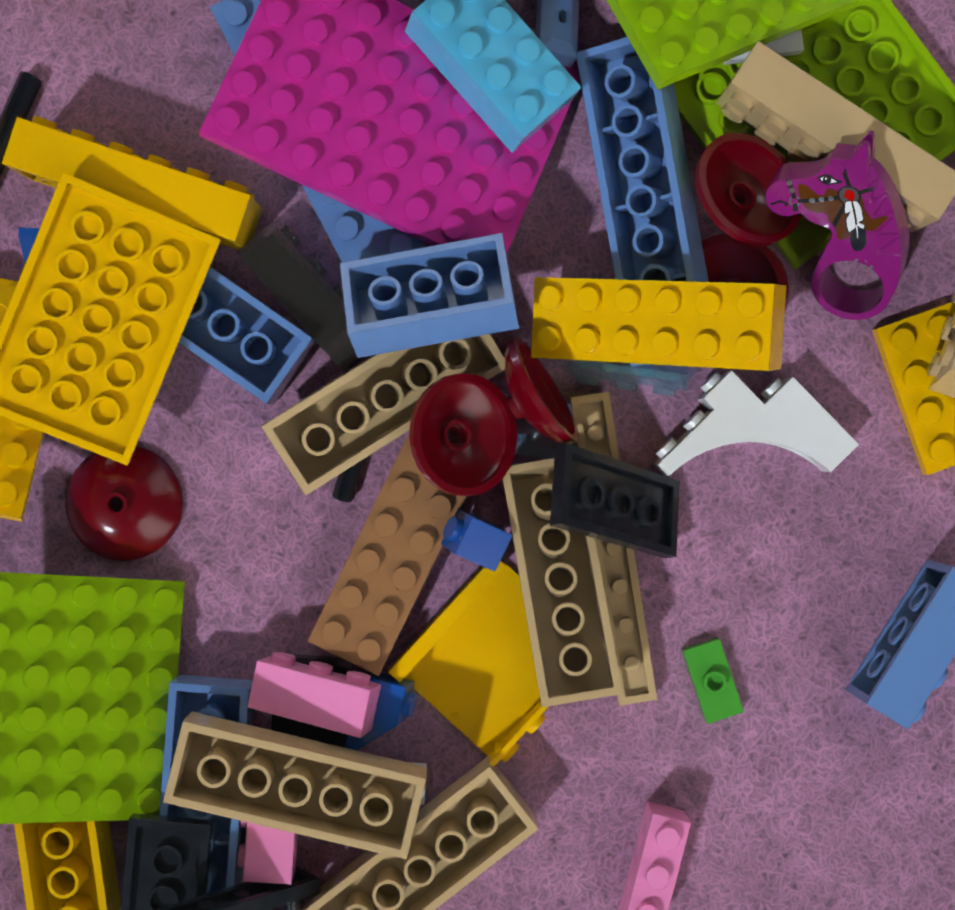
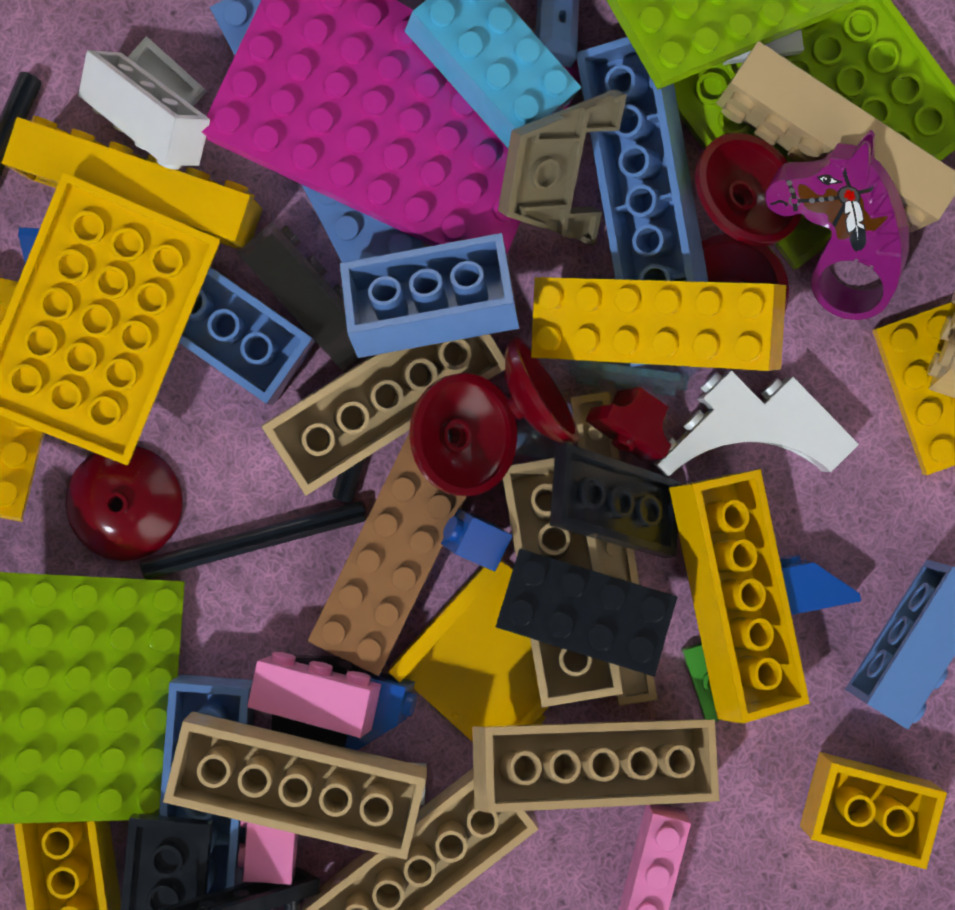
none -> white brick [78,50,210,169]
none -> white tile [128,36,207,106]
none -> black axle [140,501,367,579]
none -> tan brick [472,719,720,813]
none -> black plate [495,548,678,677]
none -> dark tan wing [498,90,627,245]
none -> dark red brick [585,387,672,460]
none -> yellow brick [669,469,810,724]
none -> blue slope [779,554,861,615]
none -> yellow brick [800,752,947,870]

